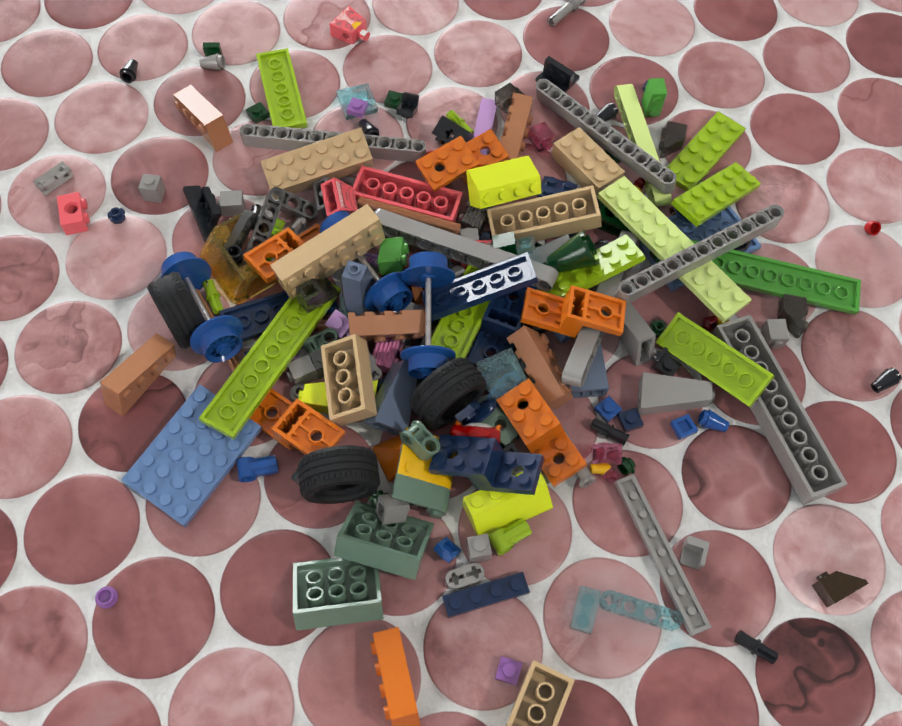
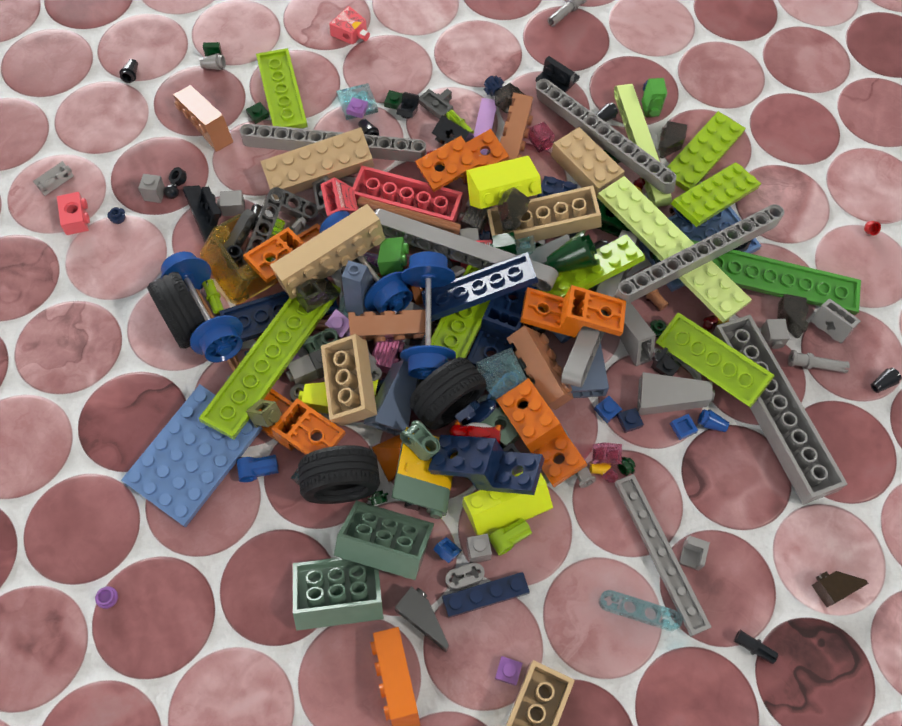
nougat wedge [100,333,176,417] -> none
light grey brick [375,494,410,525] -> none
clear light blue plate [570,585,601,635] -> none
black axle [590,418,629,446] -> none
none -> black plate [164,167,187,199]
none -> olive brick [246,399,282,428]
none -> dark grey slope [395,586,449,652]
none -> dark grey hinge [419,89,453,119]
none -> dark blue gear [484,75,504,97]
none -> clear smoke slope [497,187,531,233]
none -> nougat pin [639,284,669,311]
none -> light grey pin [788,350,850,373]
none -> light grey brick [810,299,861,343]

